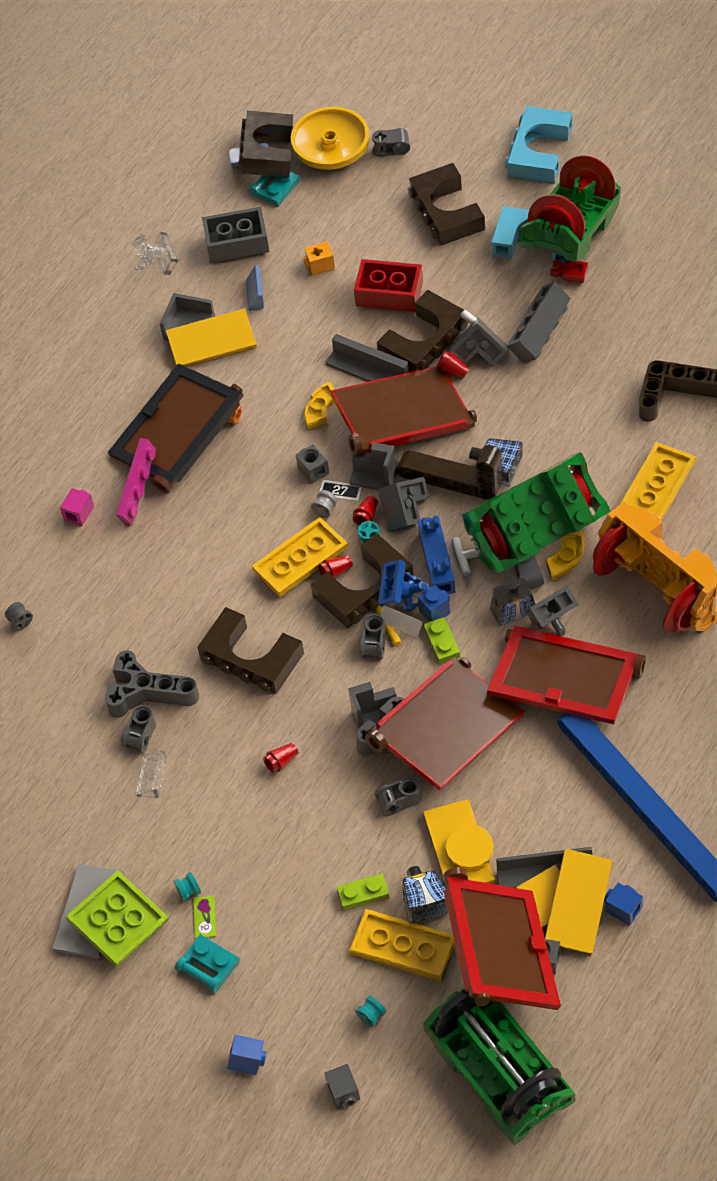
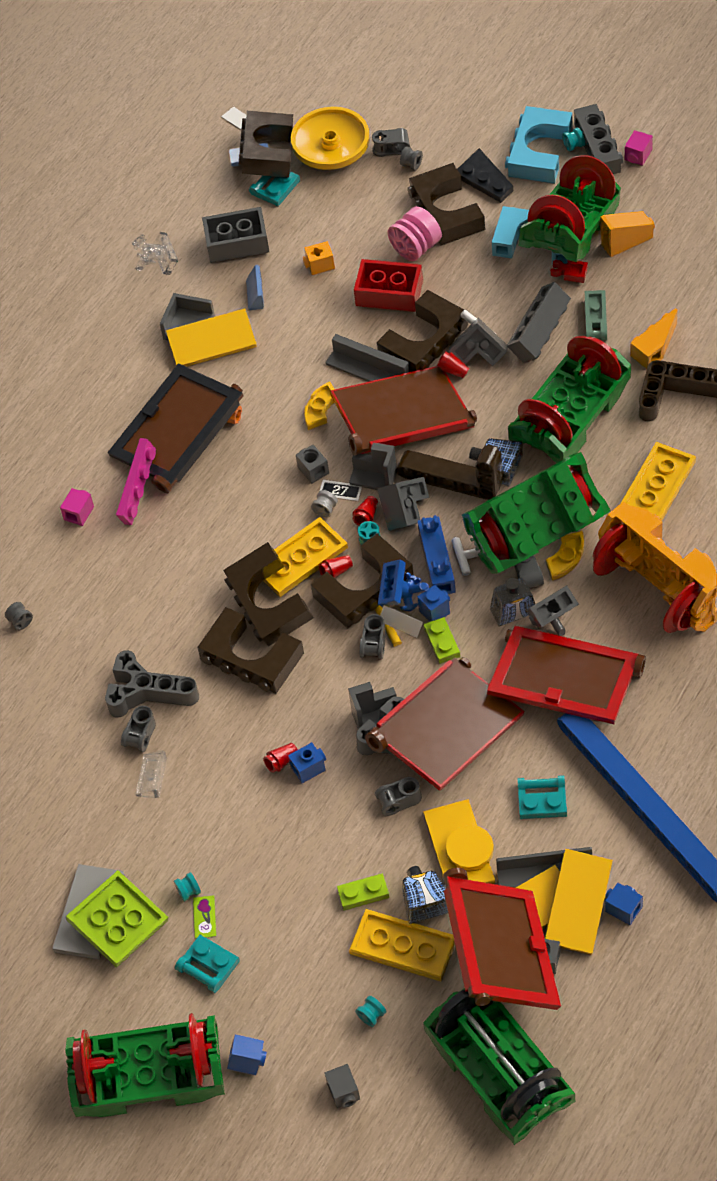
none -> green piece [65,1013,225,1117]
none -> white sticker [221,107,246,129]
none -> dark brown arch [223,542,314,646]
none -> blue brick [288,742,326,783]
none -> bright pink wheel [387,206,442,261]
none -> dark grey wheel [400,146,423,170]
none -> black wing [457,148,514,203]
none -> green piece [508,336,631,463]
none -> teal plate [517,775,567,819]
none -> teal wheel [562,127,585,152]
none -> dark grey brick [574,104,623,174]
none -> sand green plate [585,290,607,341]
none -> light orange slope [600,211,655,257]
none -> dark pink brick [625,130,653,166]
none -> light orange slope [630,308,678,369]

